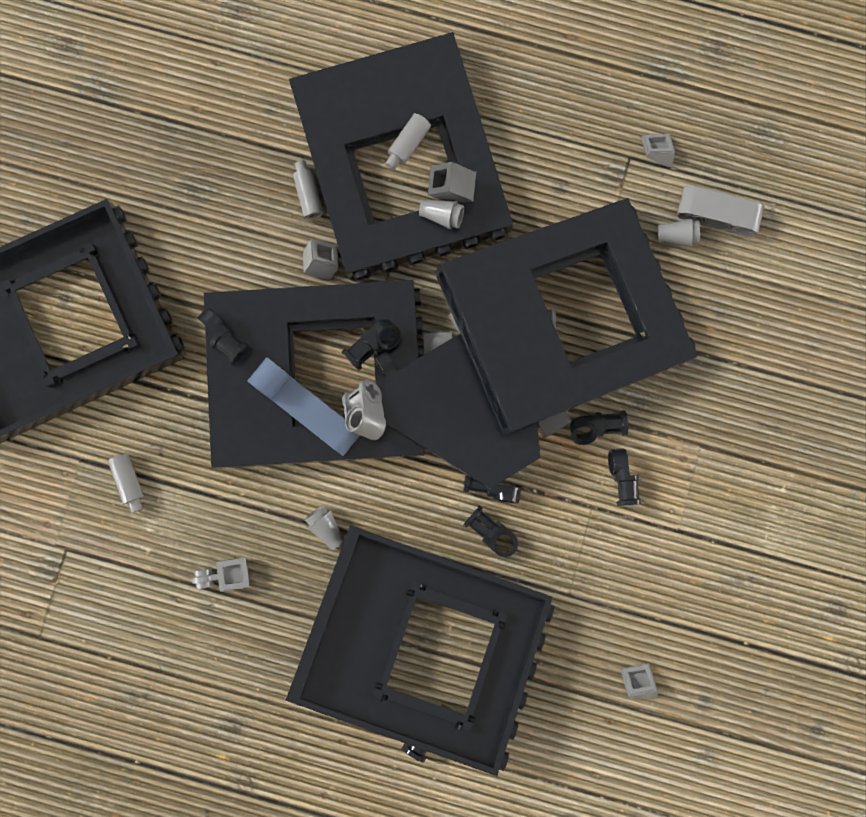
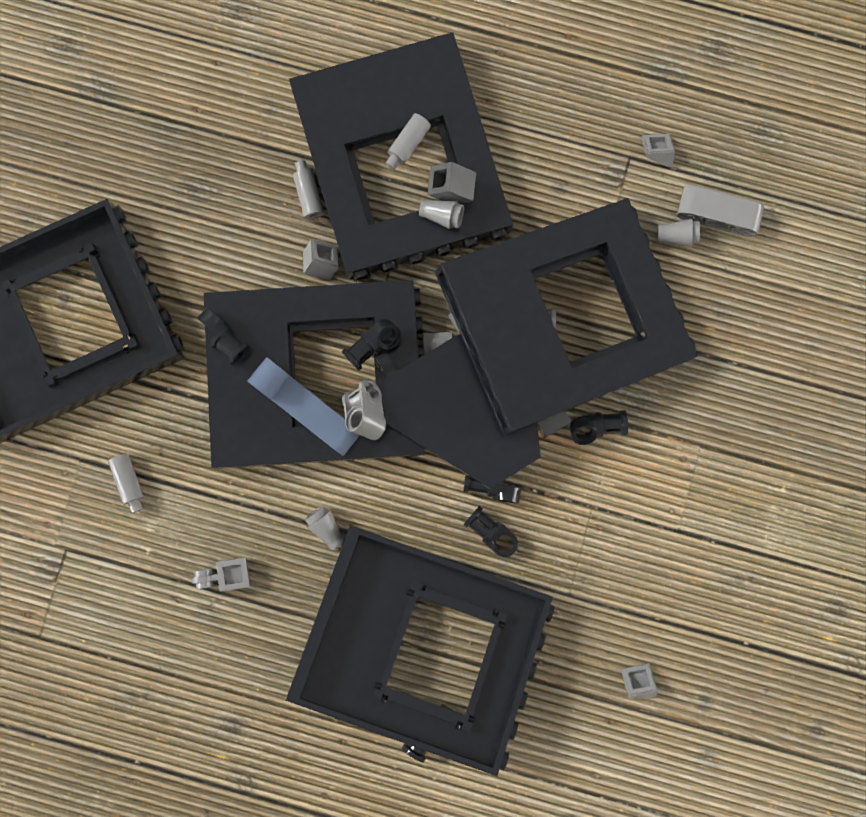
black connector [608,448,643,506] -> none

